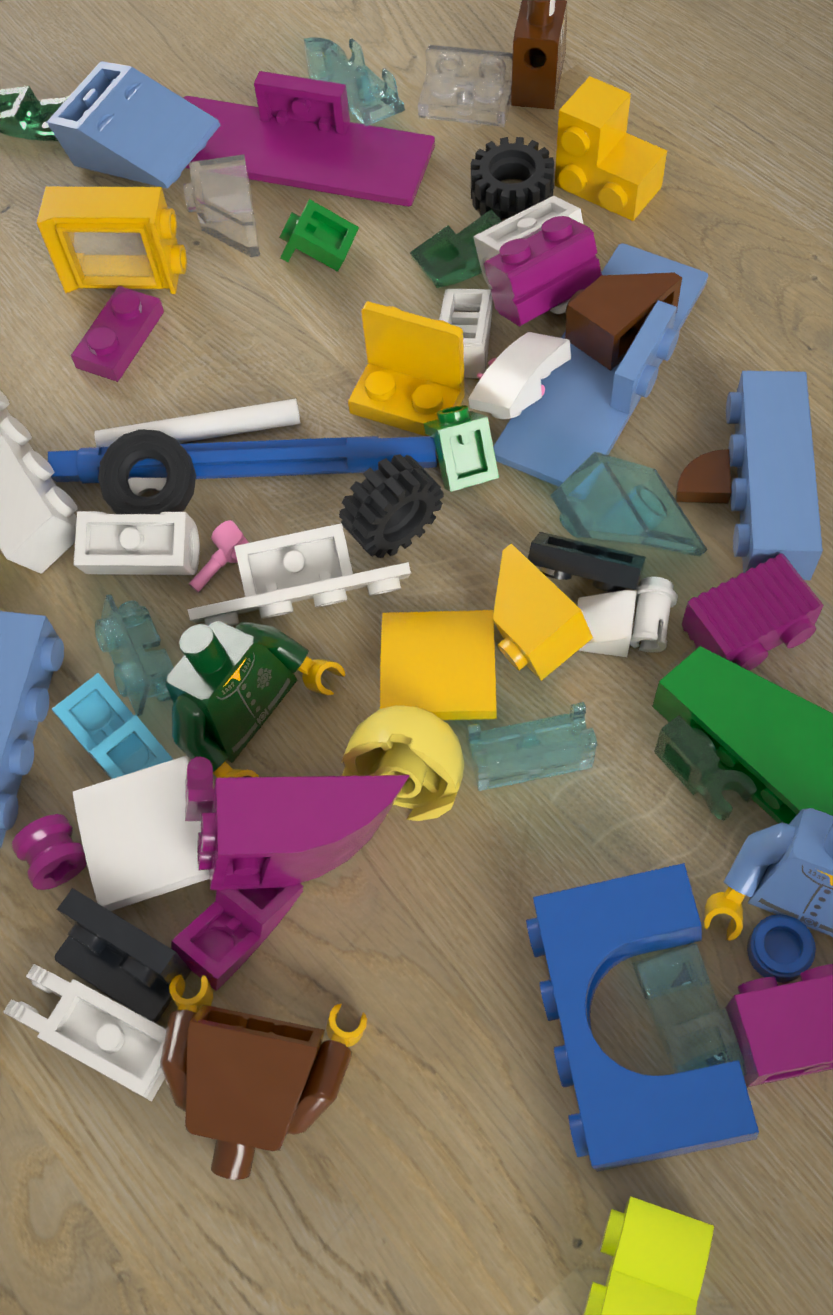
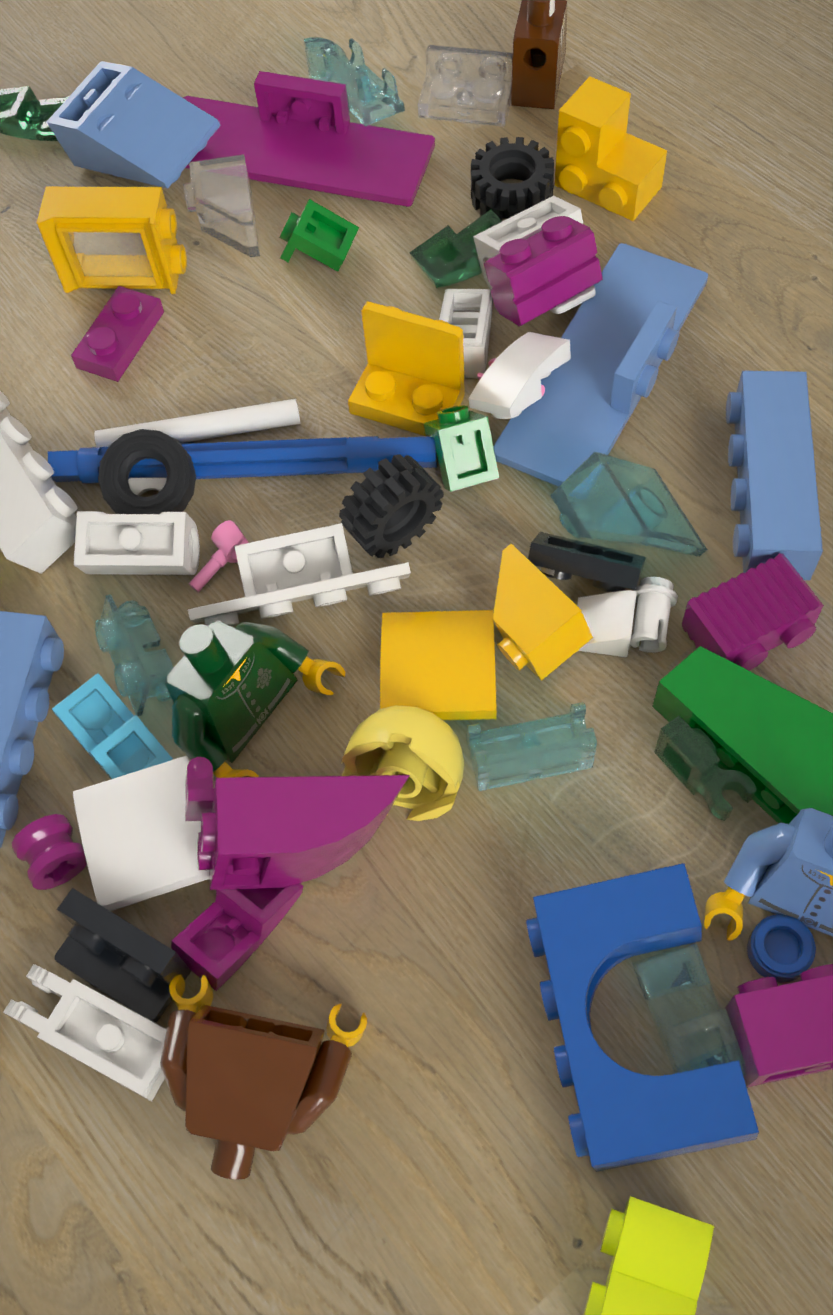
reddish brown slope [565,272,682,371] -> none
reddish brown tile [675,449,731,504] -> none

